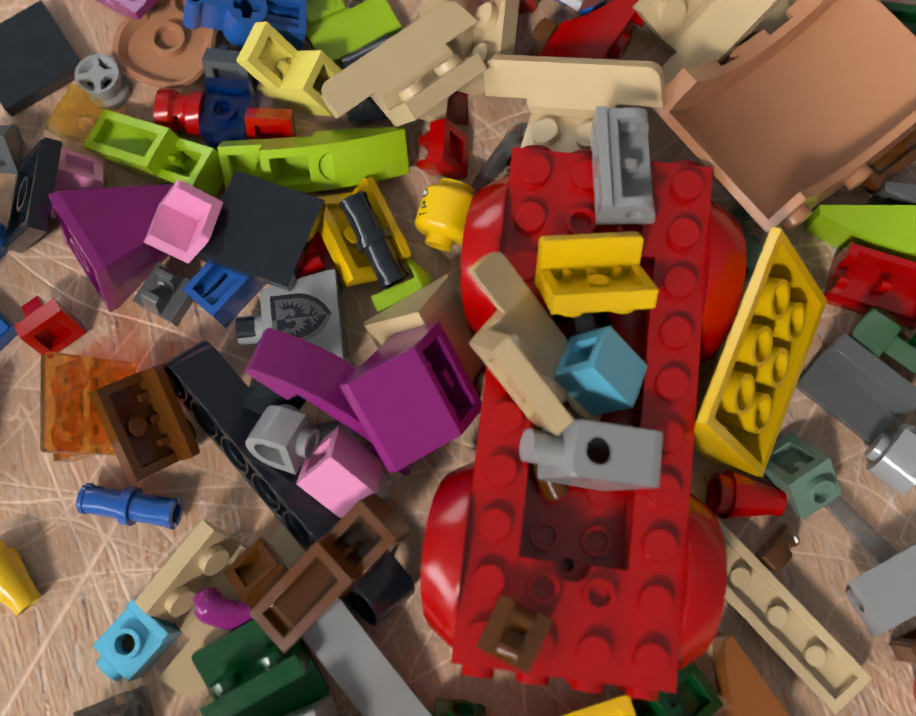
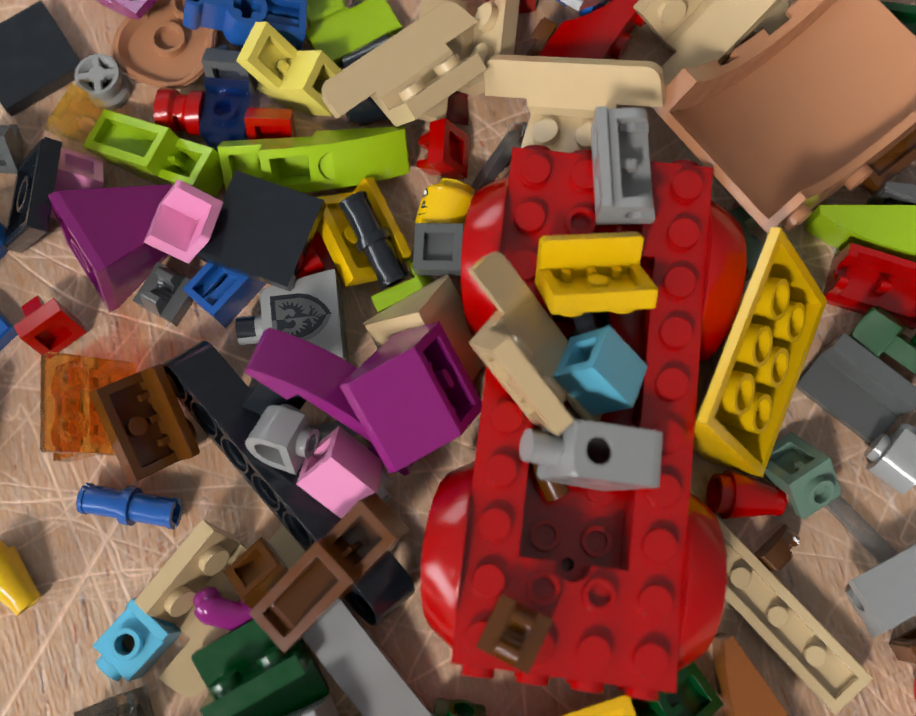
none -> dark grey tile [413,223,464,276]

